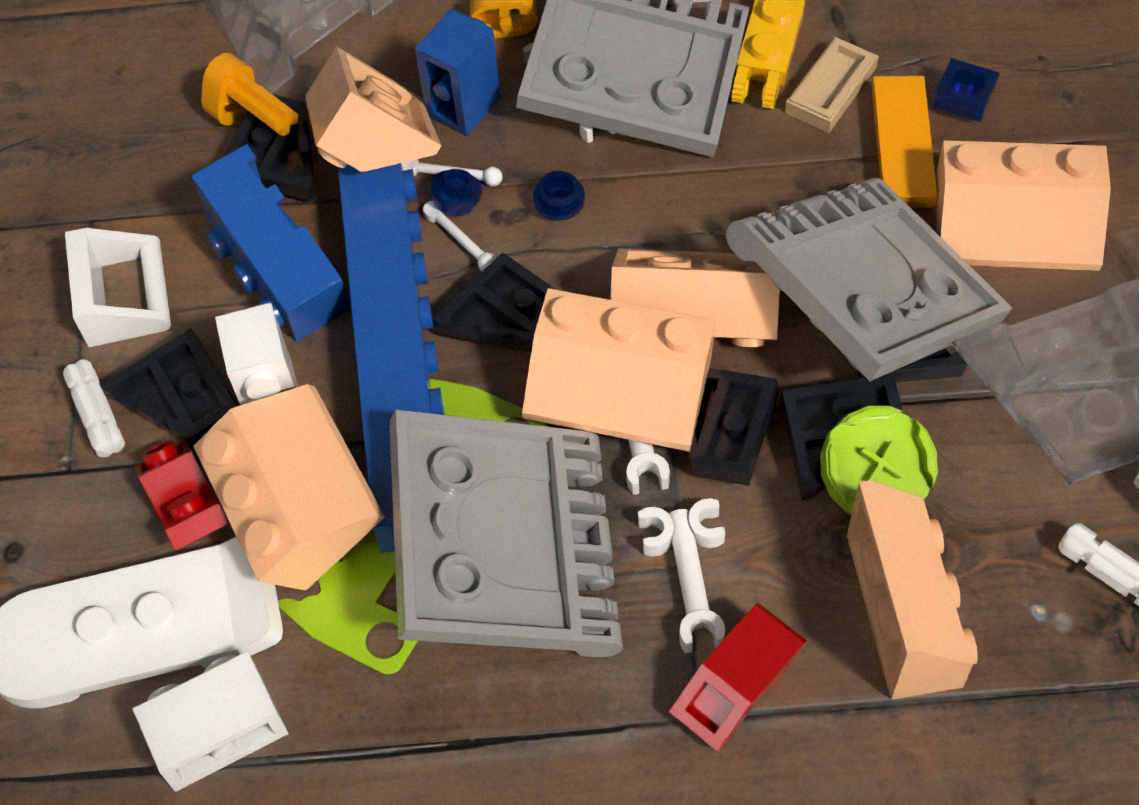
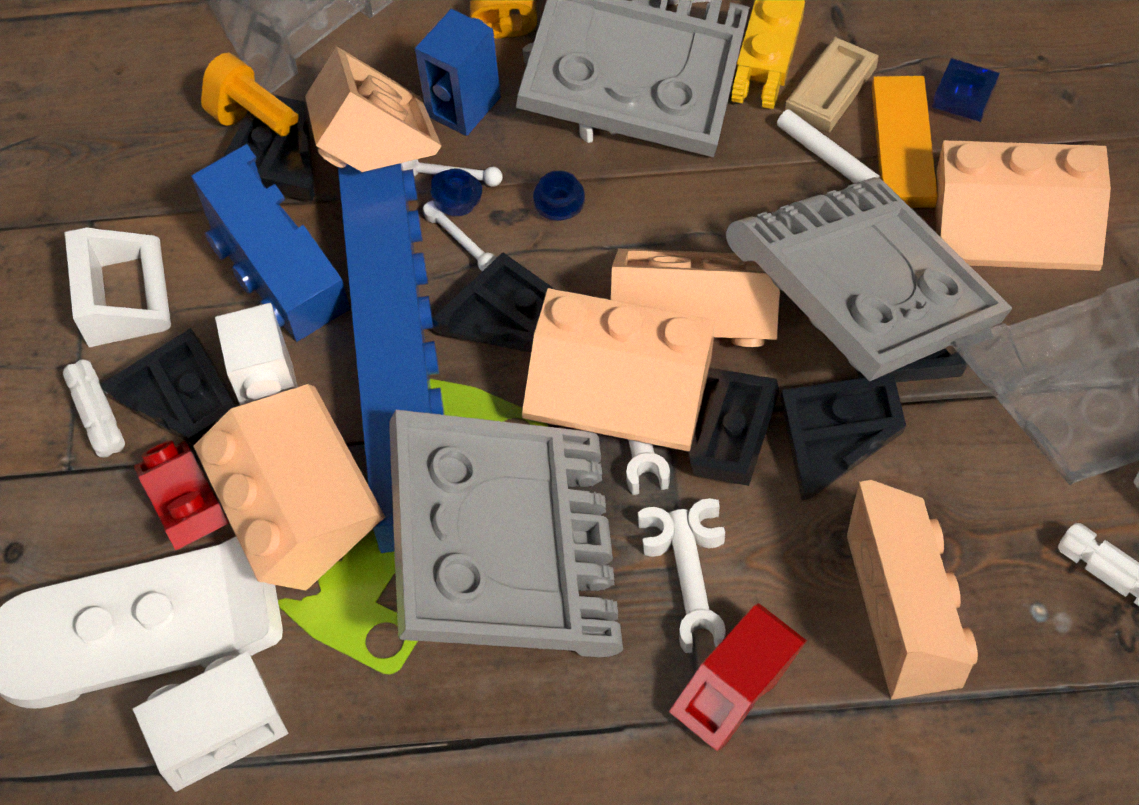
lime tile [820,406,938,515] -> none
none -> white piece [777,109,881,184]

